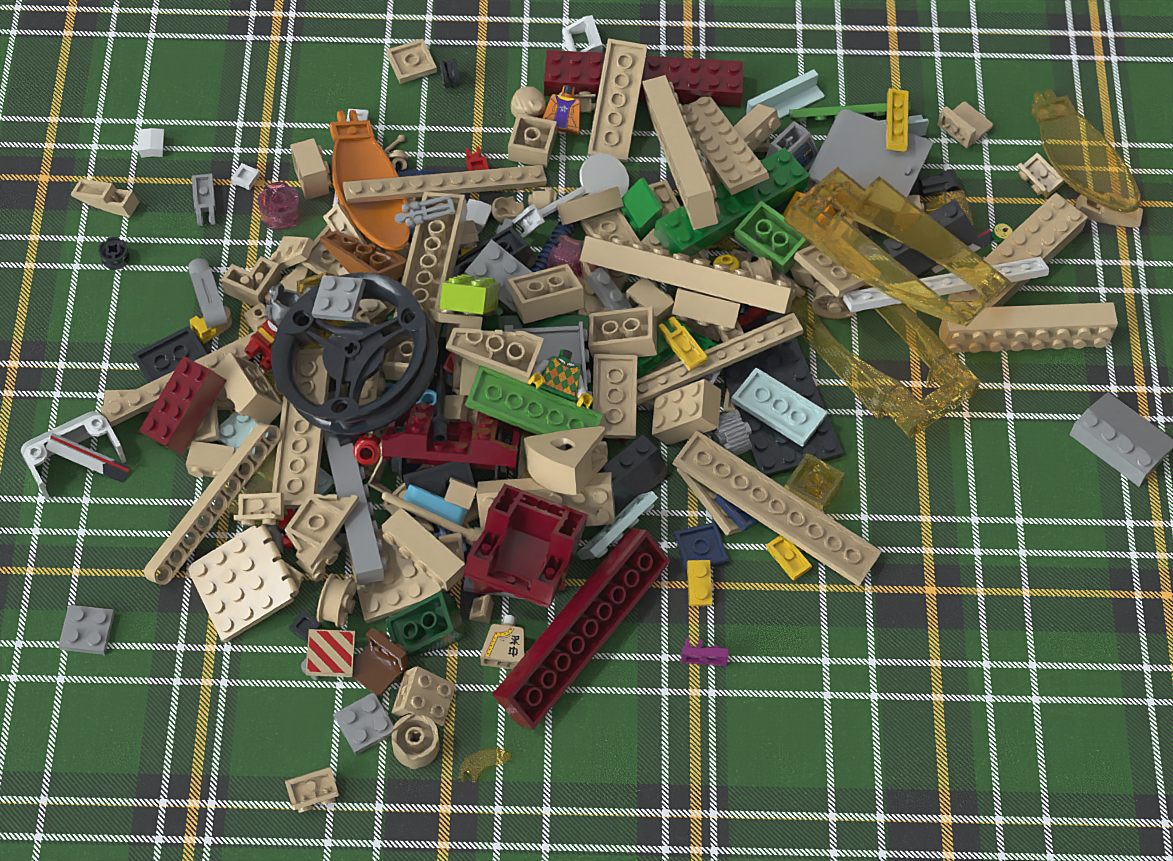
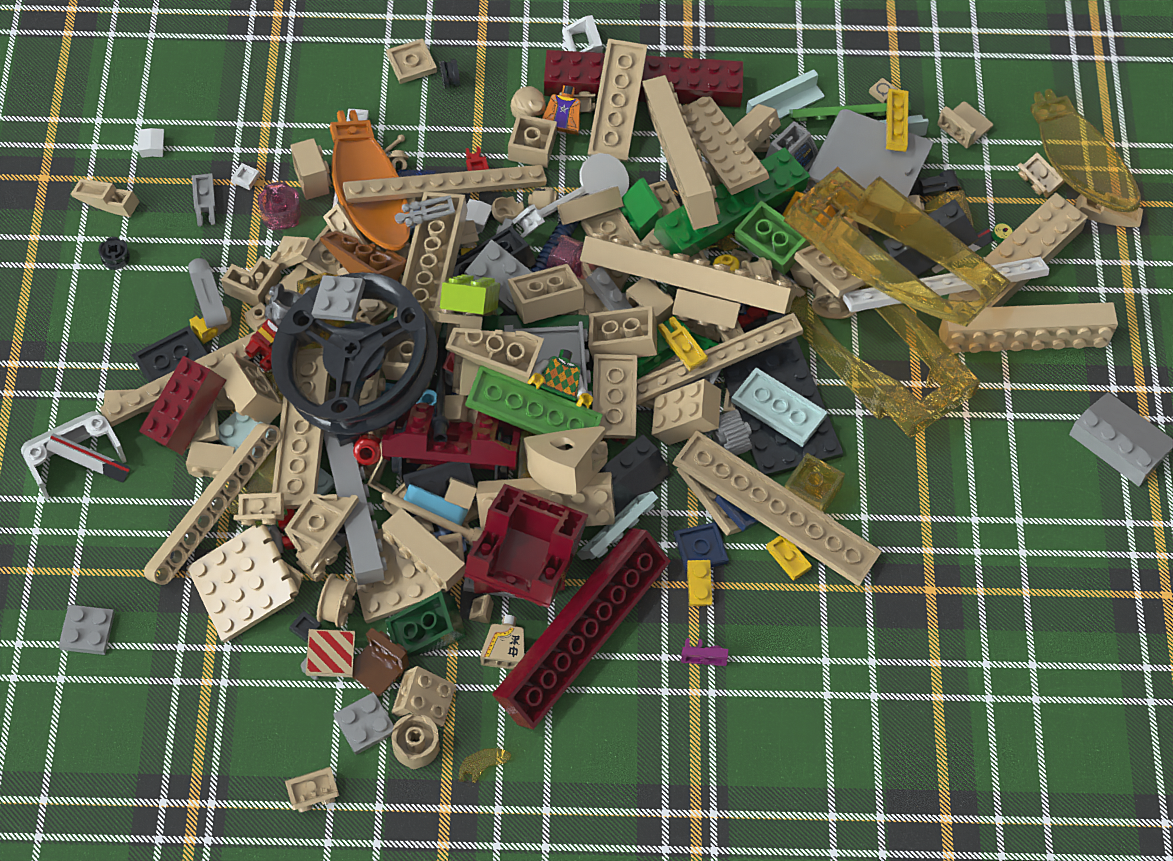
none -> tan tile [869,78,897,103]

